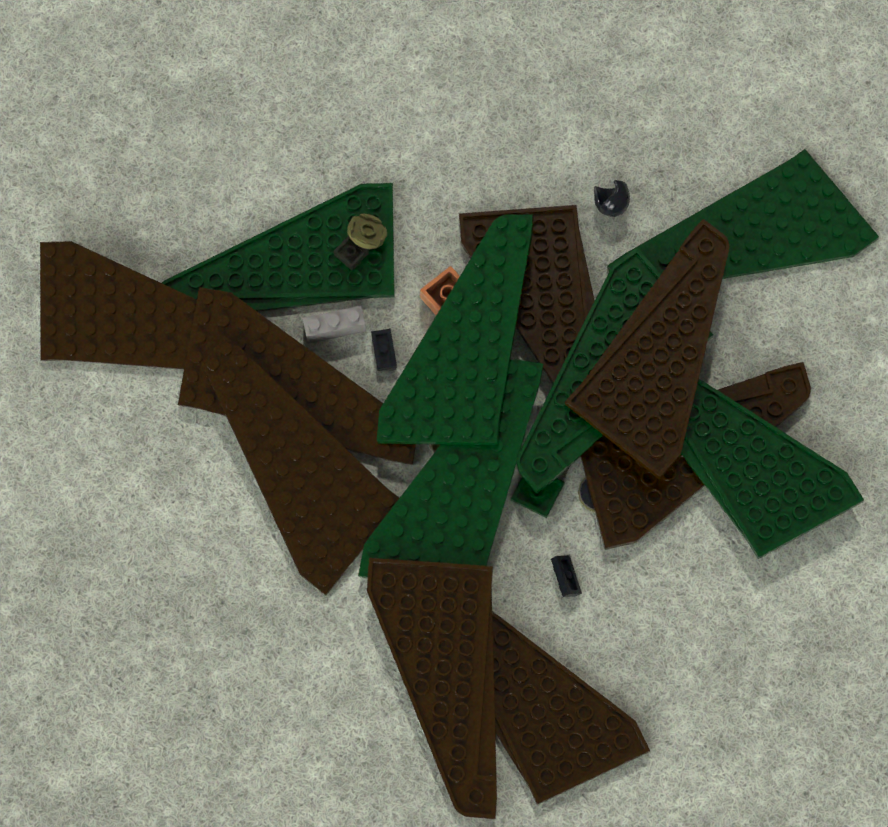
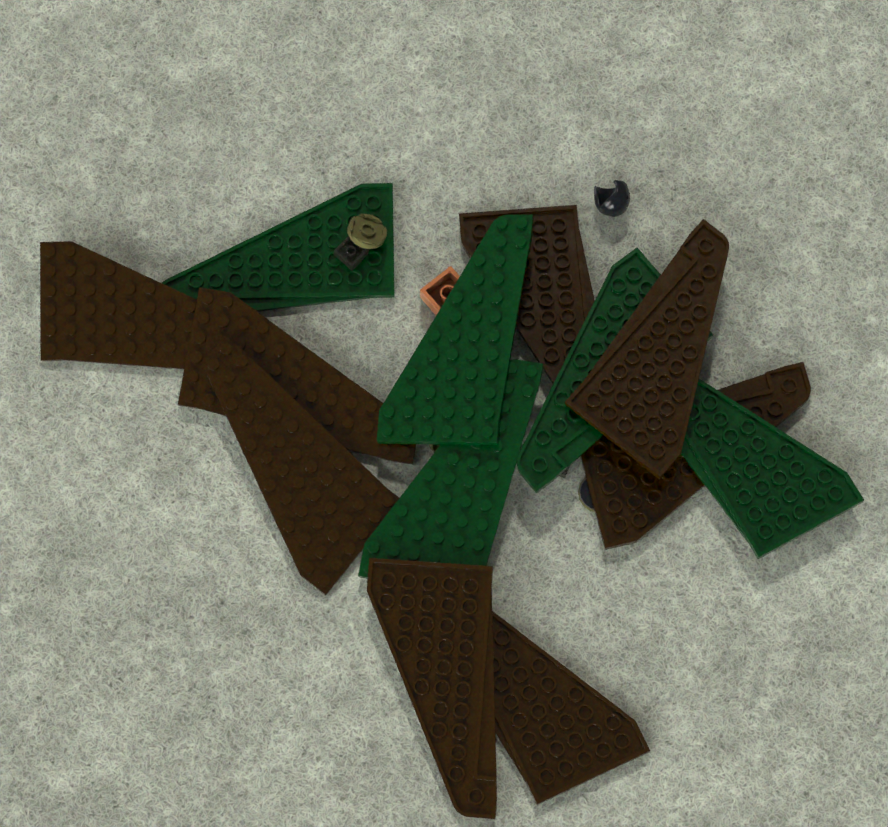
light grey brick [303,306,366,344] -> none
black plate [371,328,397,371] -> none
dark green tile [511,477,565,519] -> none
black plate [551,555,582,597] -> none
dark green wing [607,149,879,279] -> none

